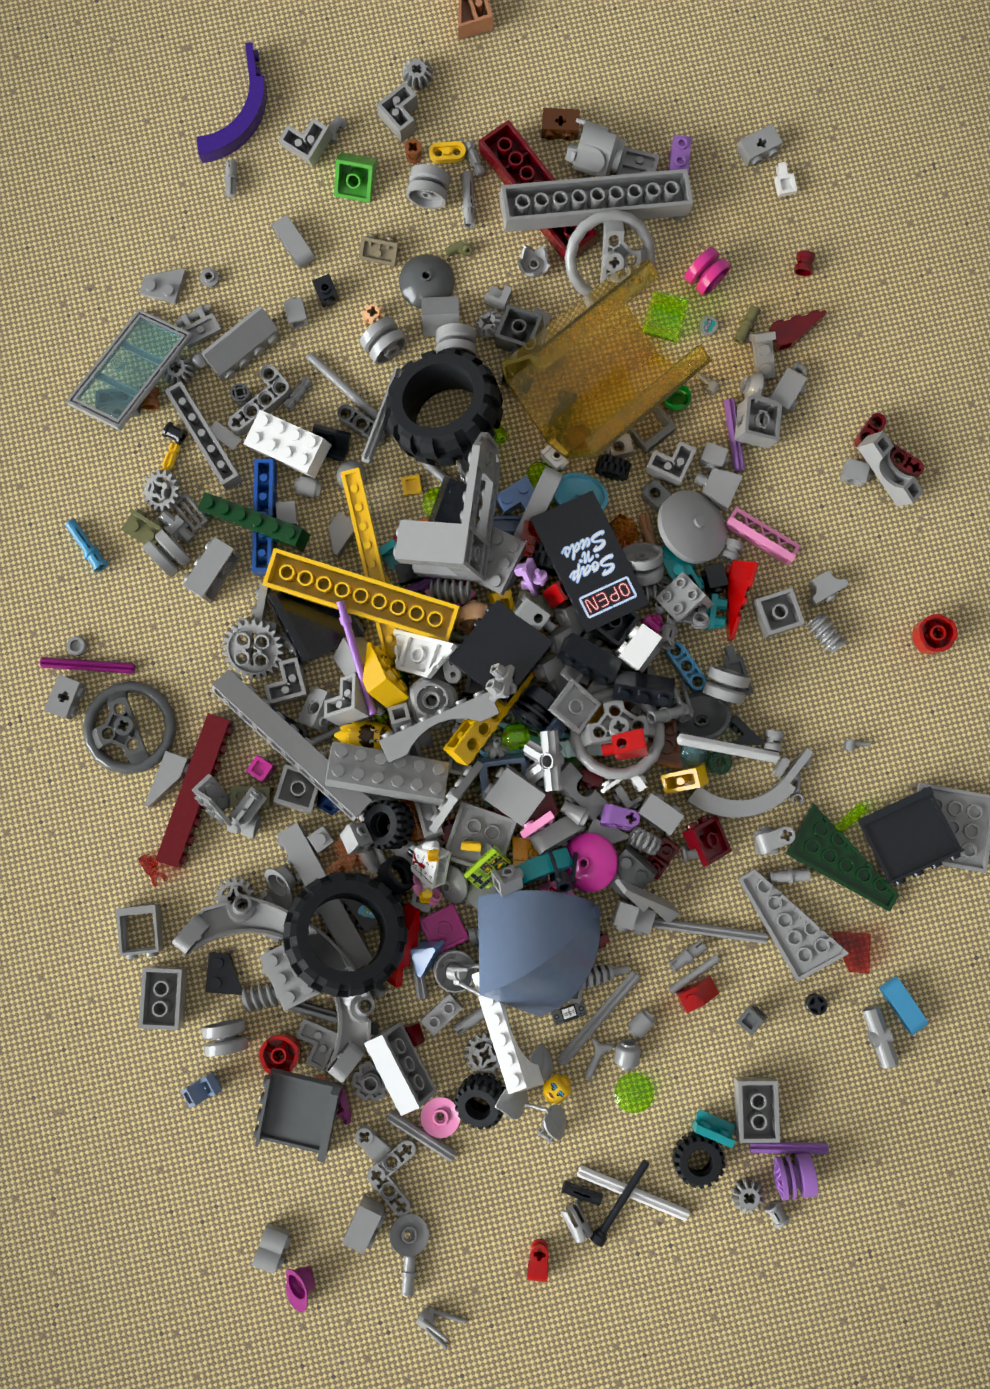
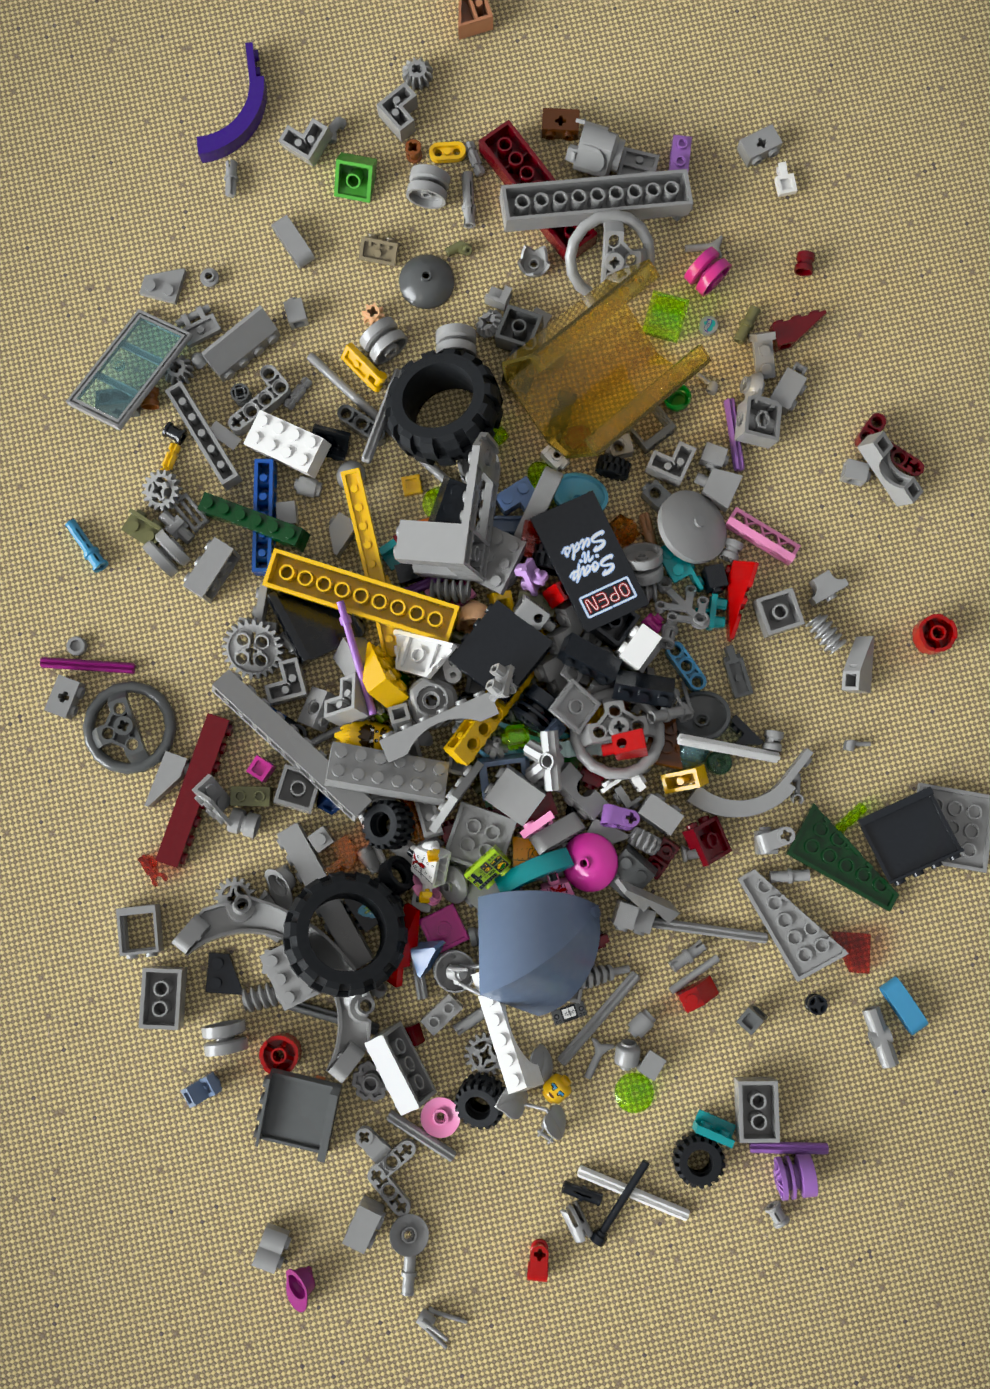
light grey hinge [228,786,267,829] -> none
light grey plate [296,1018,337,1071] -> none
black brick [312,274,340,307] -> none
magenta slope [337,1084,351,1125] -> none
light grey brick [340,822,374,855] -> none
light grey slope [421,296,460,336] -> none
yellow tile [461,840,482,852] -> none
light grey brick [491,864,524,897] -> none
black plant [549,852,578,892] -> none
light grey cone [561,801,591,826] -> none
light grey bracket [655,572,714,623] -> none
light grey wheel [702,666,752,704] -> none
light grey gear [731,1178,765,1214] -> none
light grey tile [771,757,791,778] -> none
none -> yellow plate [341,342,387,392]
none -> light grey panel [636,1050,667,1081]
none -> light grey piece [685,235,723,258]
none -> light grey slope [842,636,875,693]

